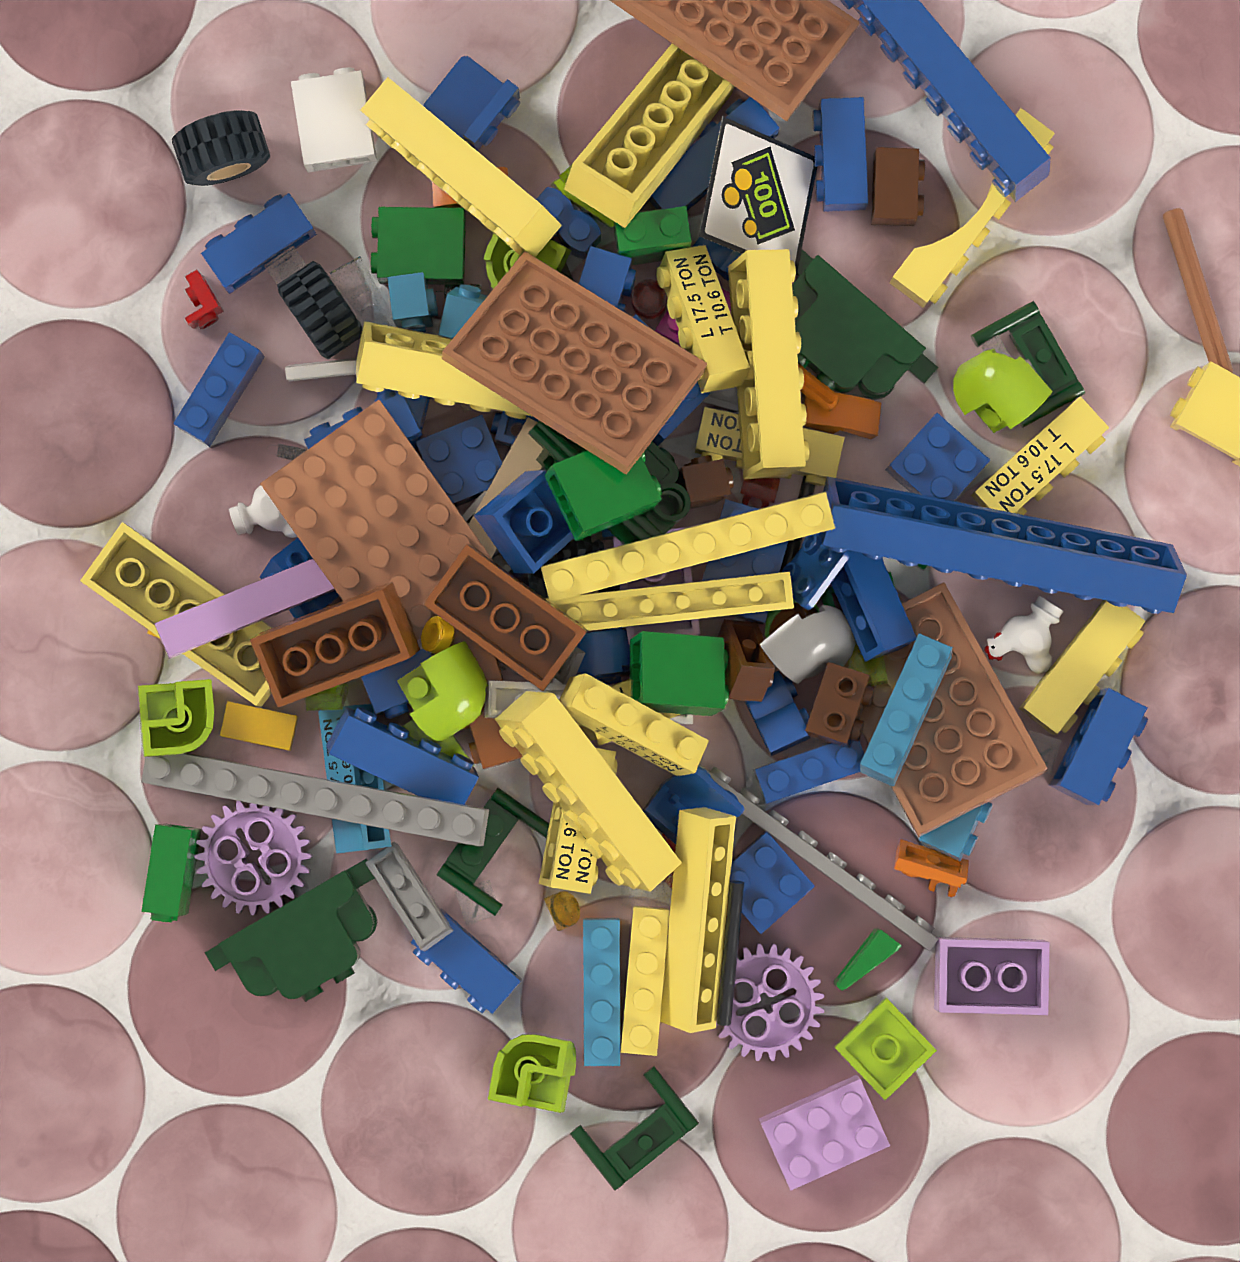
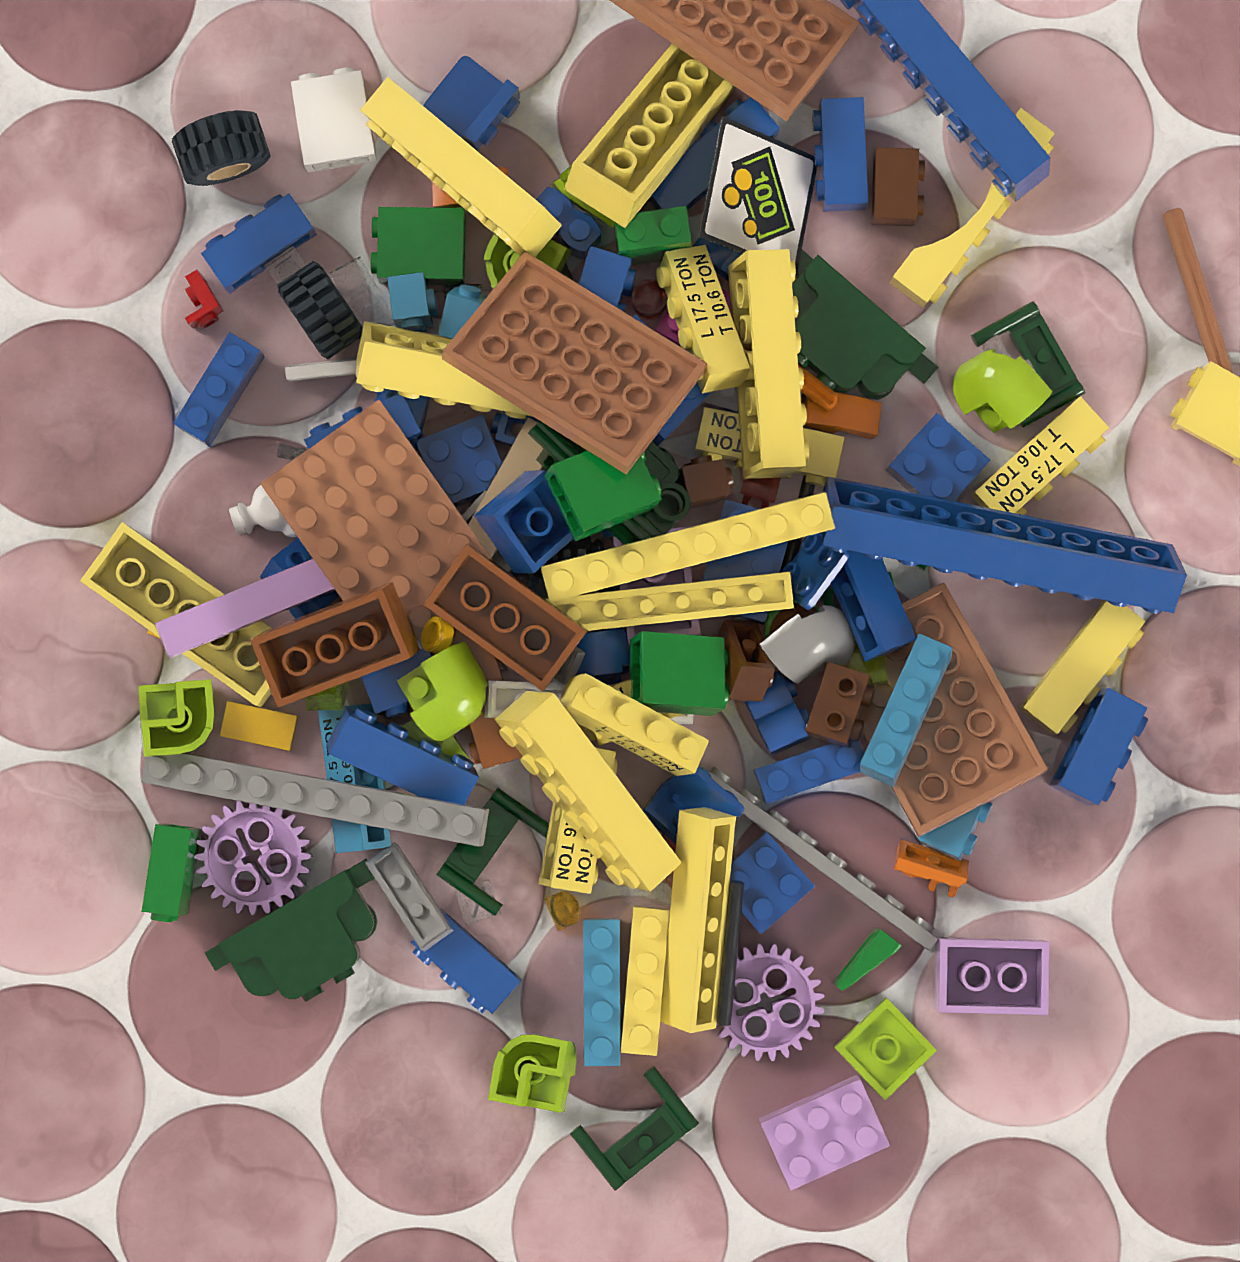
white animal [984,596,1063,674] -> none

